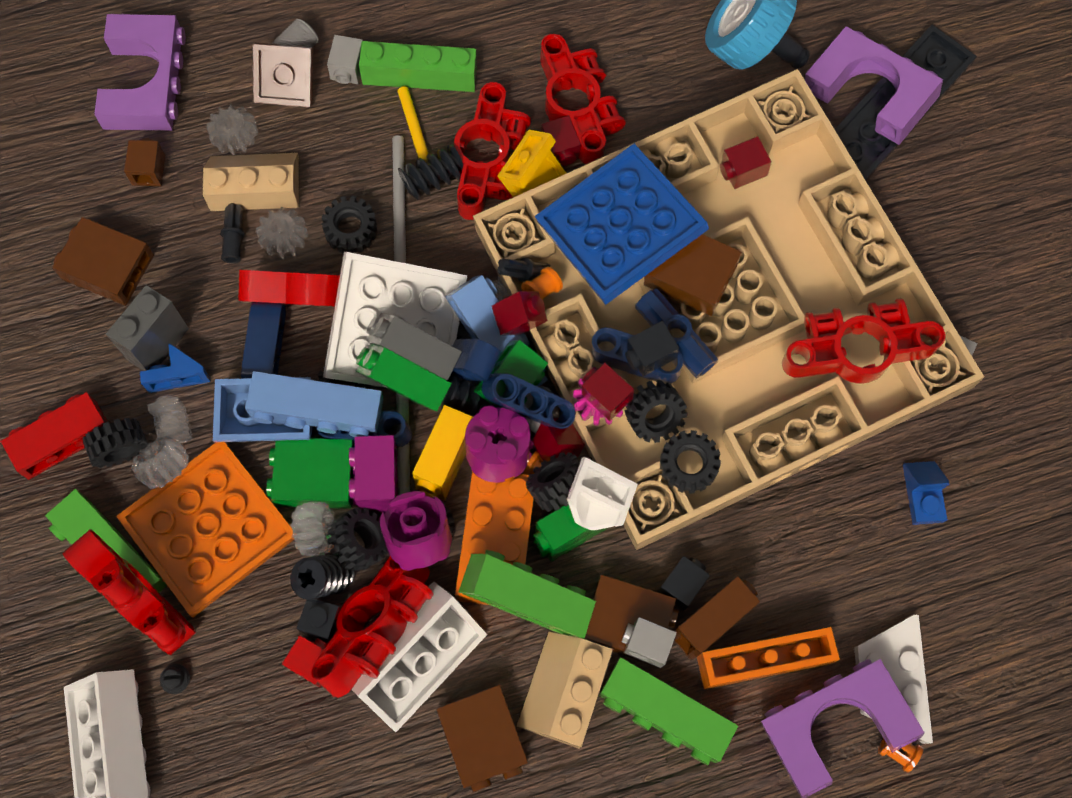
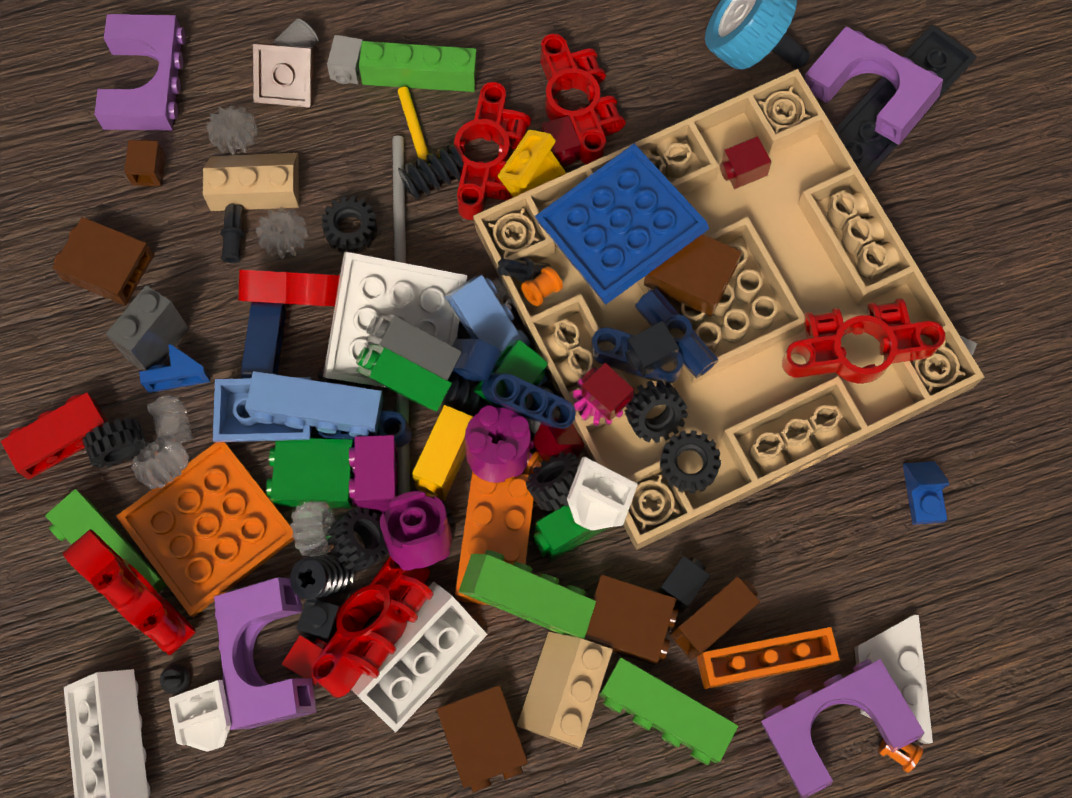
dark red brick [491,291,548,335] -> none
light grey brick [621,617,677,668] -> none
none -> white slope [169,680,231,752]
none -> medium lavender arch [214,577,316,730]

